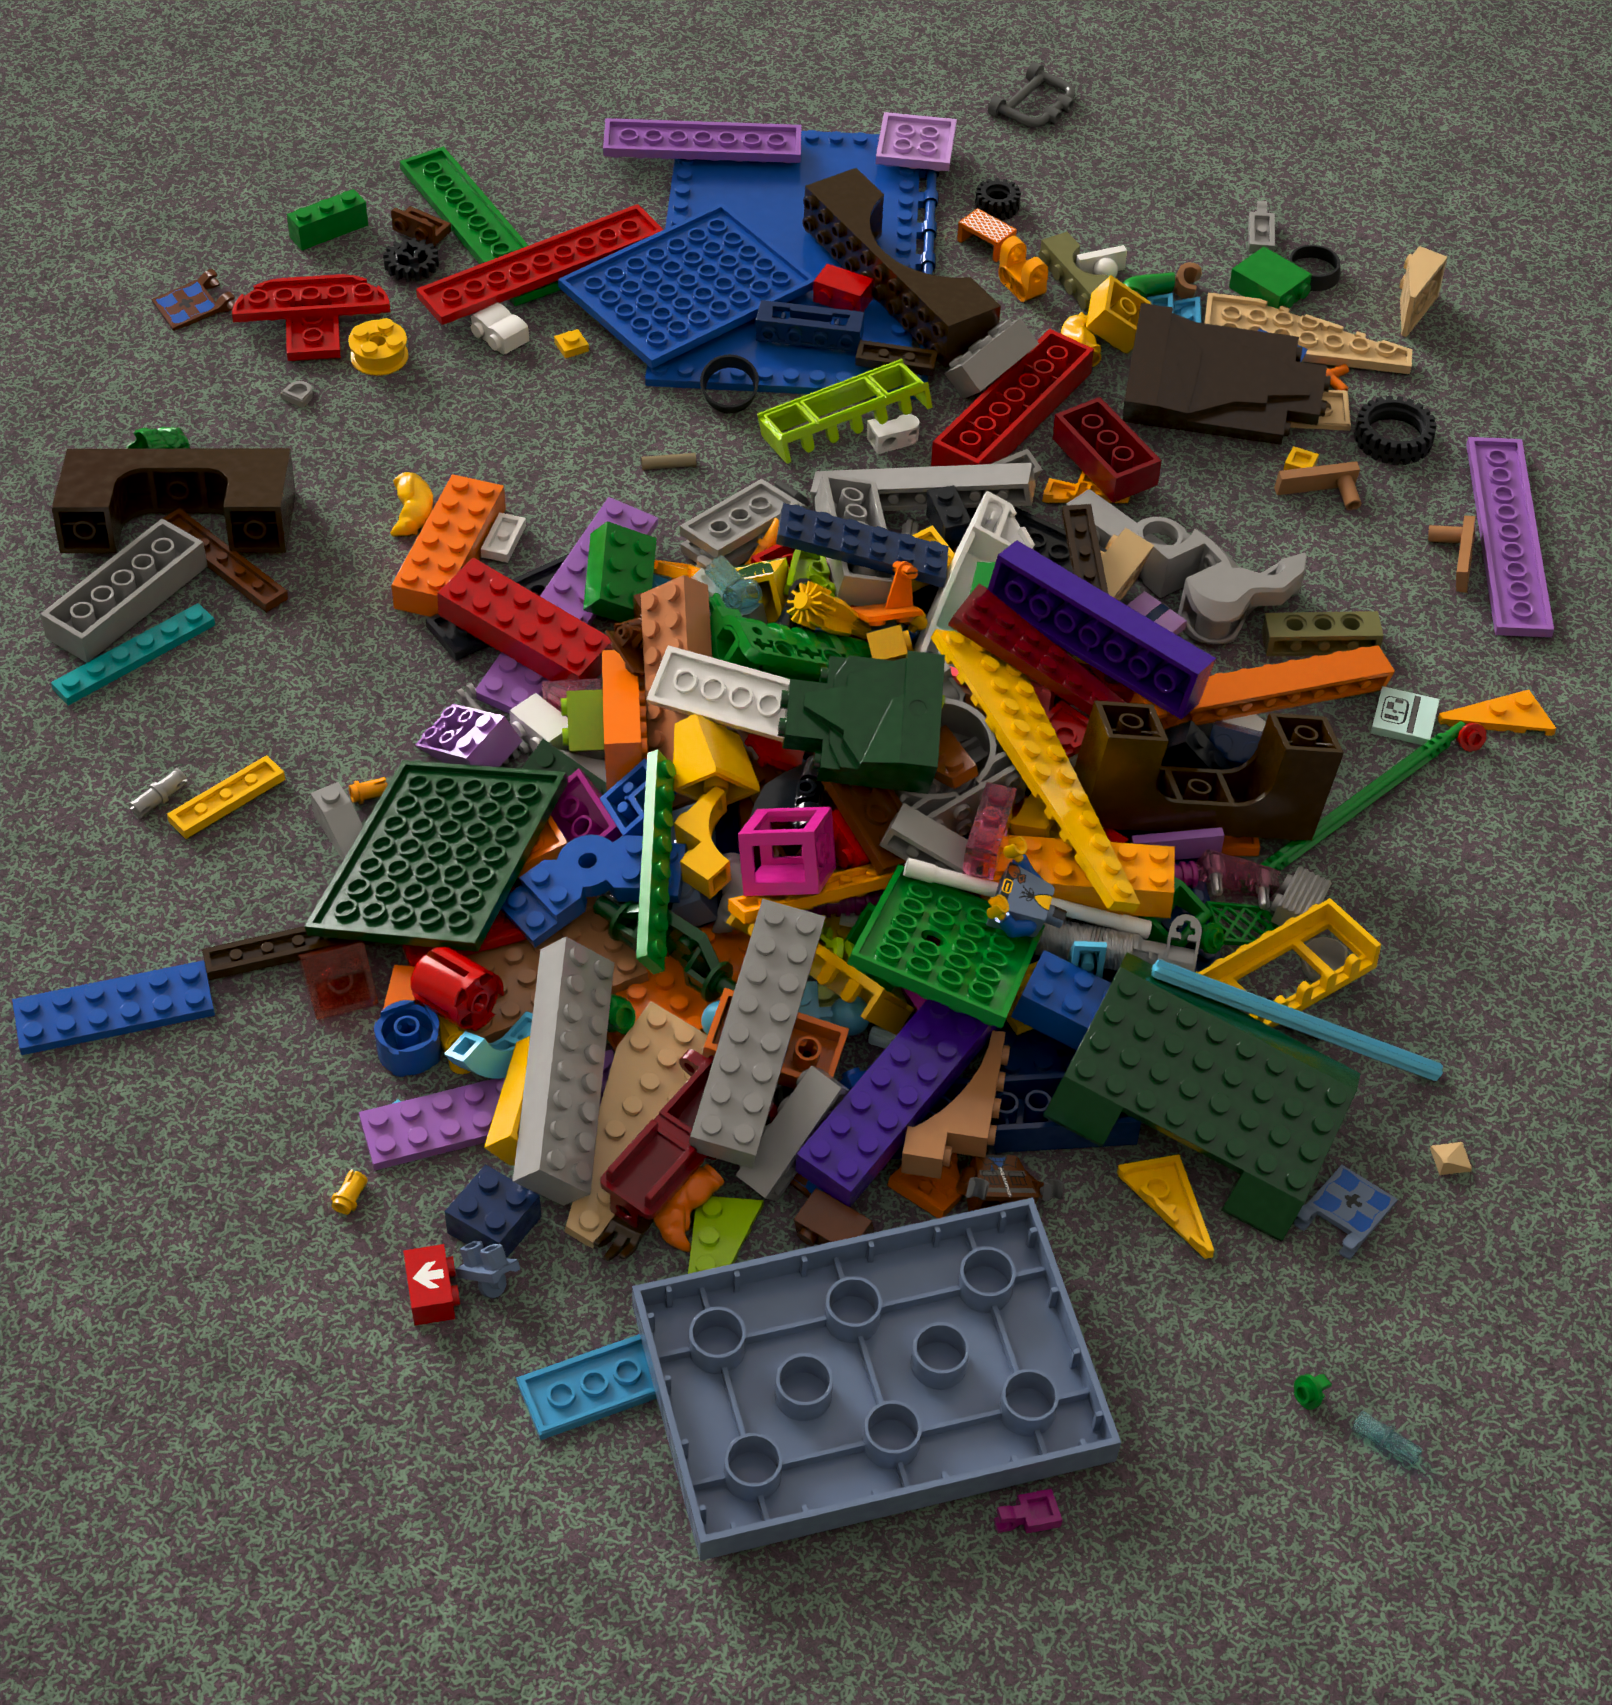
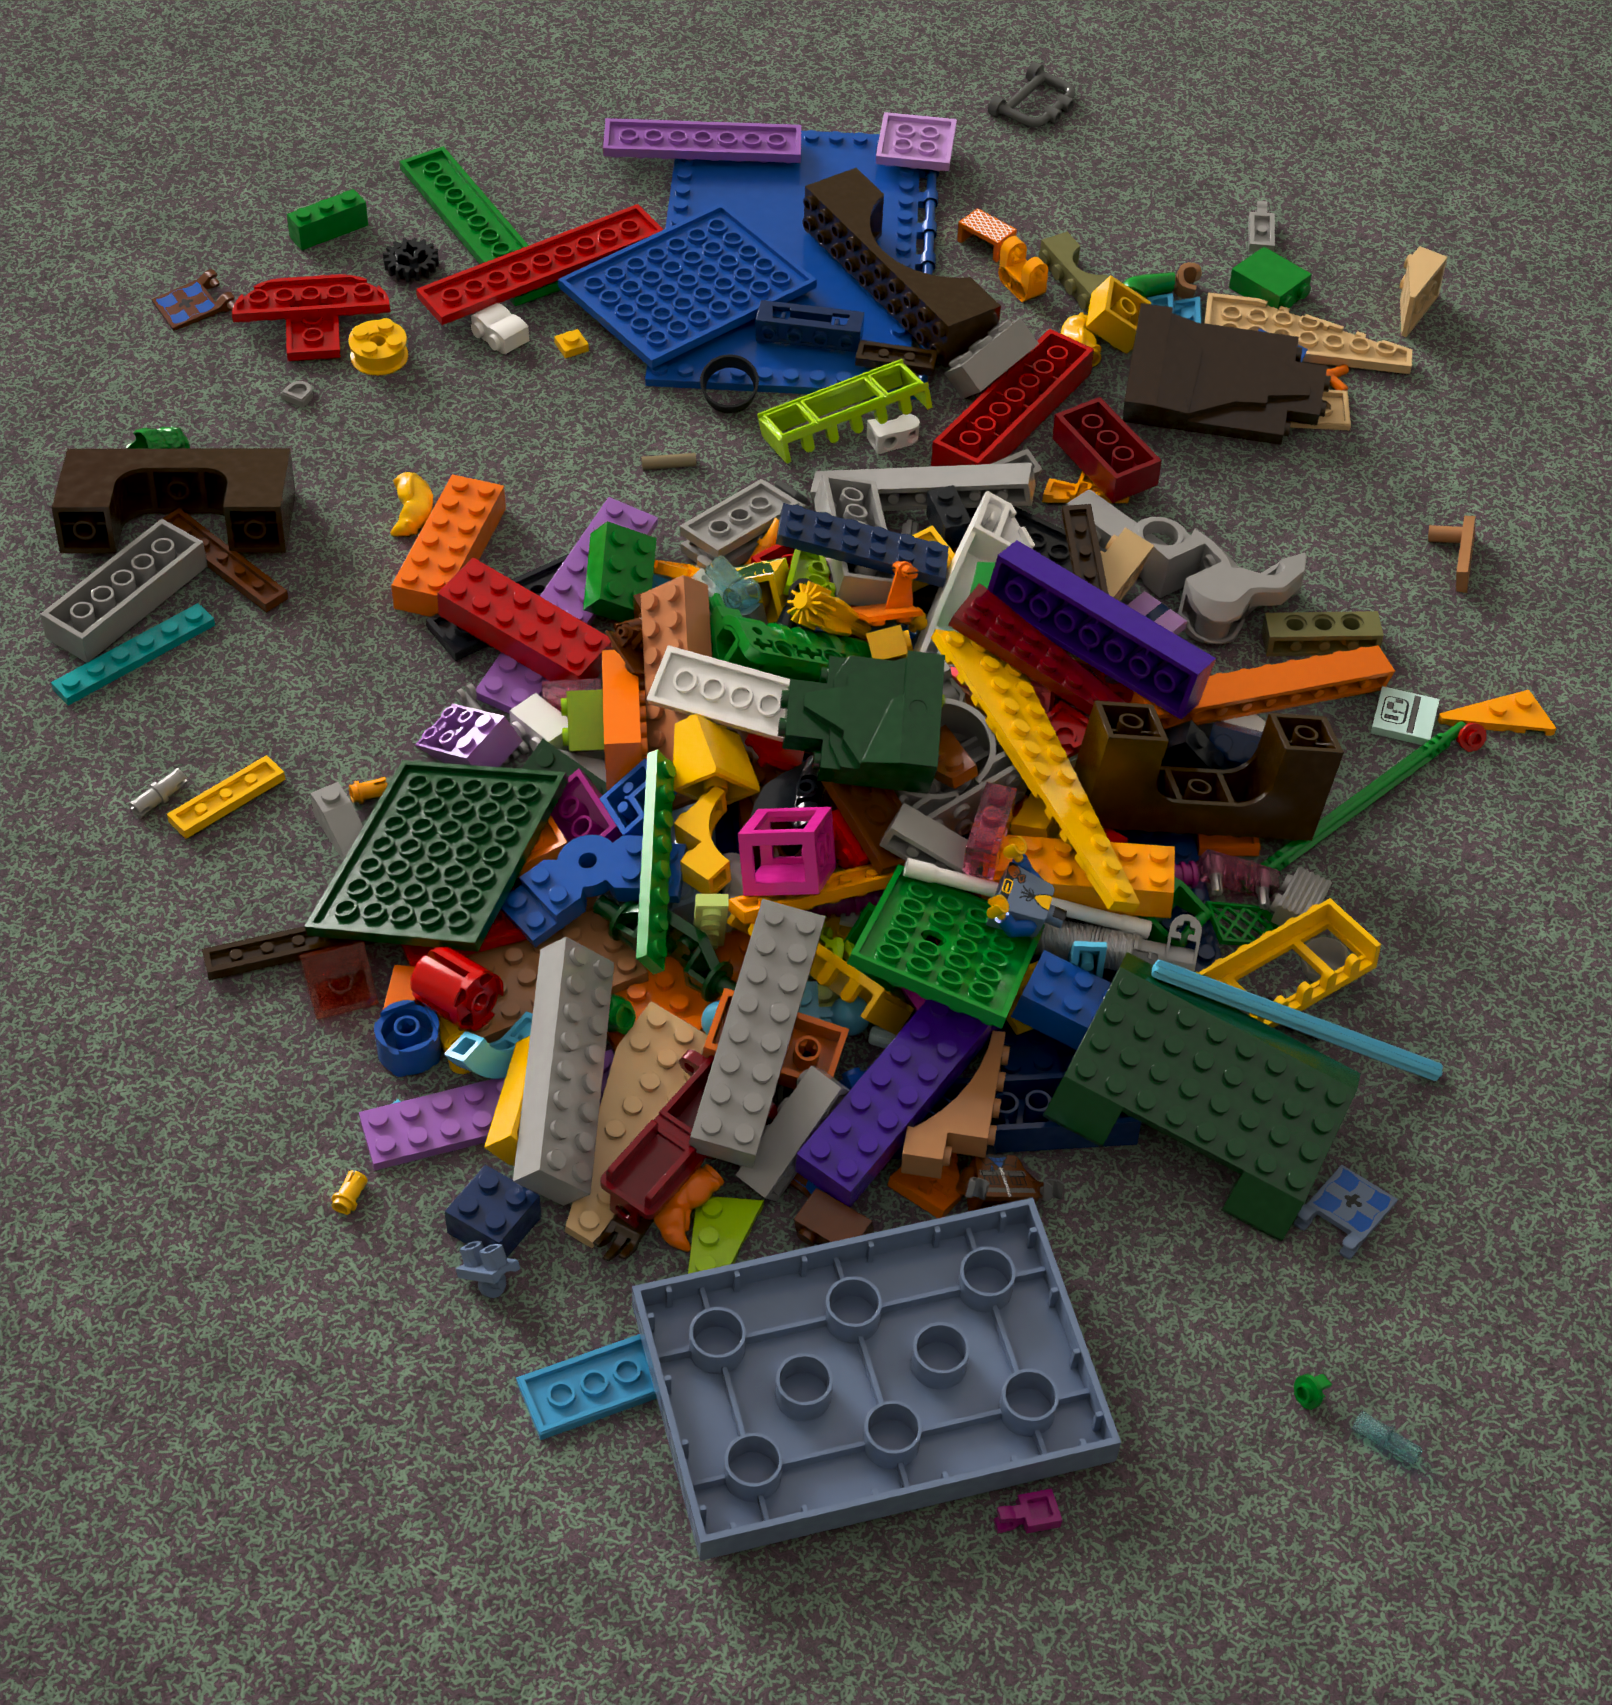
blue plate [12,960,215,1055] -> none
reddish brown bracket [391,206,451,246] -> none
red brick [403,1244,460,1326] -> none
white plate [481,512,526,563] -> none
red brick [813,264,874,312] -> none
black tyre [975,178,1021,221] -> none
white tile [1076,245,1127,278] -> none
yellow wing [1117,1154,1214,1259] -> none
medium lavender tile [1131,827,1225,860] -> none
green plate [1192,922,1225,954] -> none
medium nougat piece [1274,461,1362,510] -> none
yellow plate [1284,446,1319,470] -> none
black tyre [1289,245,1340,291] -> none
black tyre [1354,396,1437,465] -> none
tan slope [1430,1142,1472,1175] -> none
medium lavender plate [1466,437,1554,638] -> none
none -> yellowish green plate [693,894,729,950]

